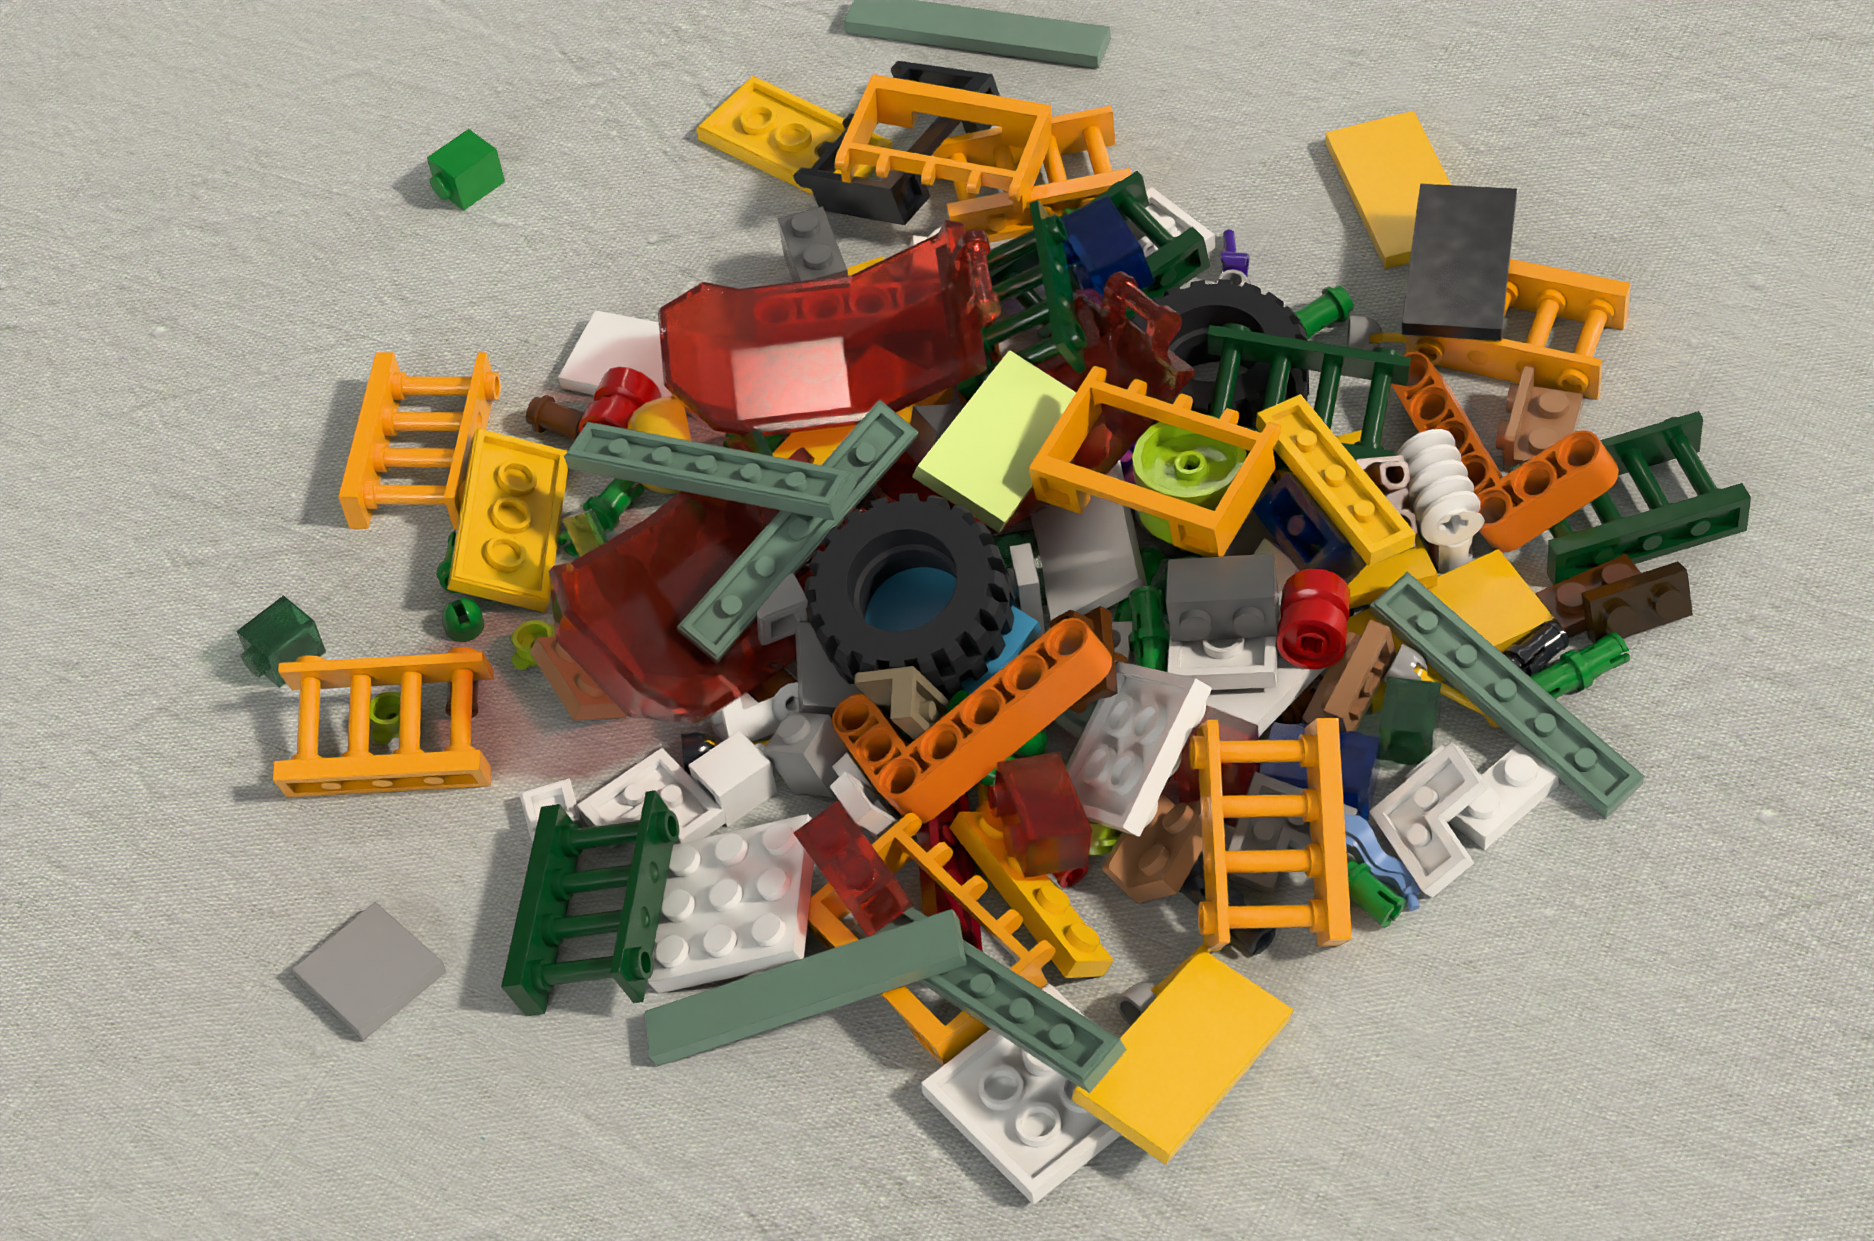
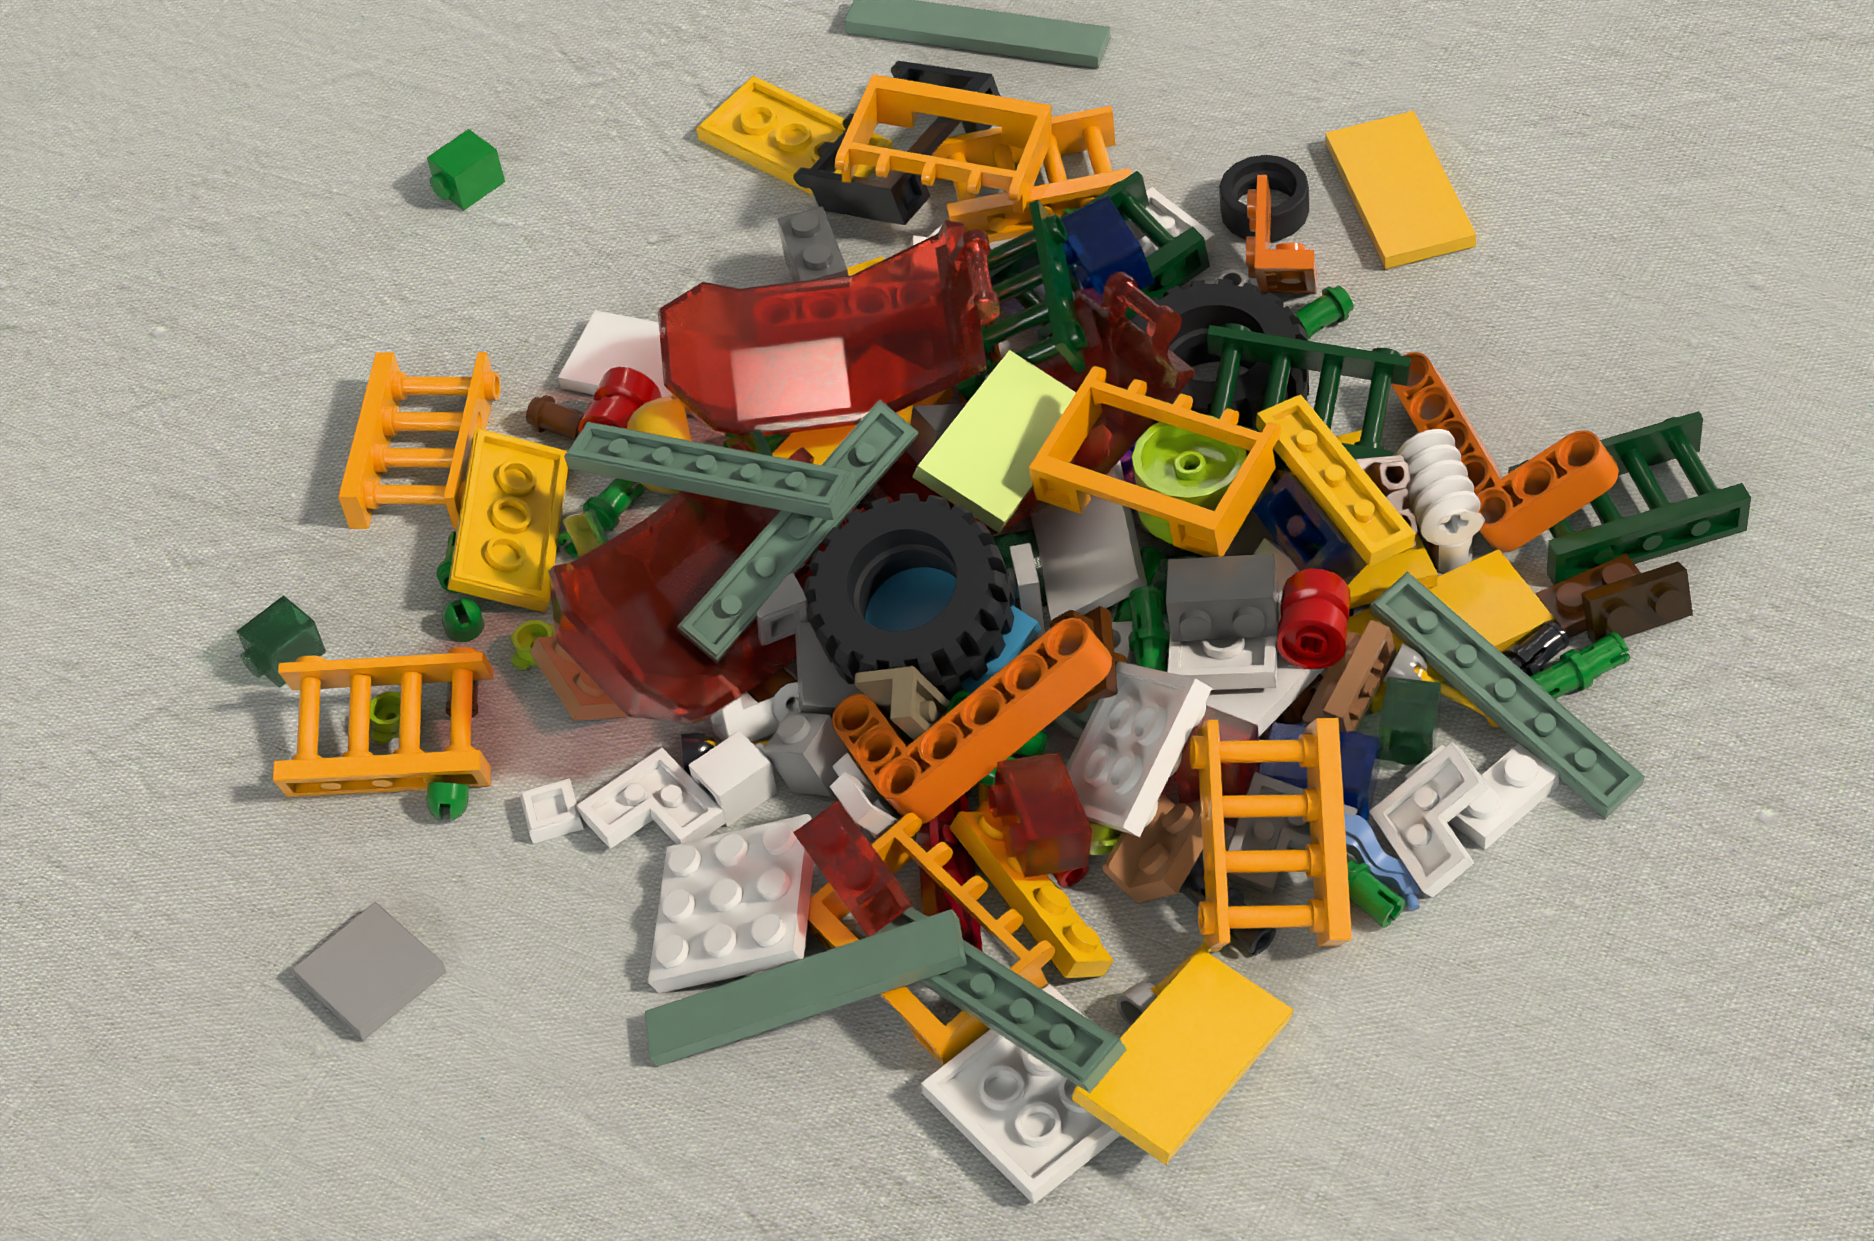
dark green fence [501,790,679,1016] -> none
dark purple hand [1221,229,1249,277] -> none
light grey hinge [1347,316,1406,351] -> none
black tile [1402,183,1517,341] -> none
light orange fence [1406,259,1631,400] -> none
medium nougat bracket [1496,366,1583,472] -> none
none -> green hinge [426,782,470,821]
none -> black tyre [1219,155,1310,242]
none -> orange bracket [1246,175,1317,293]

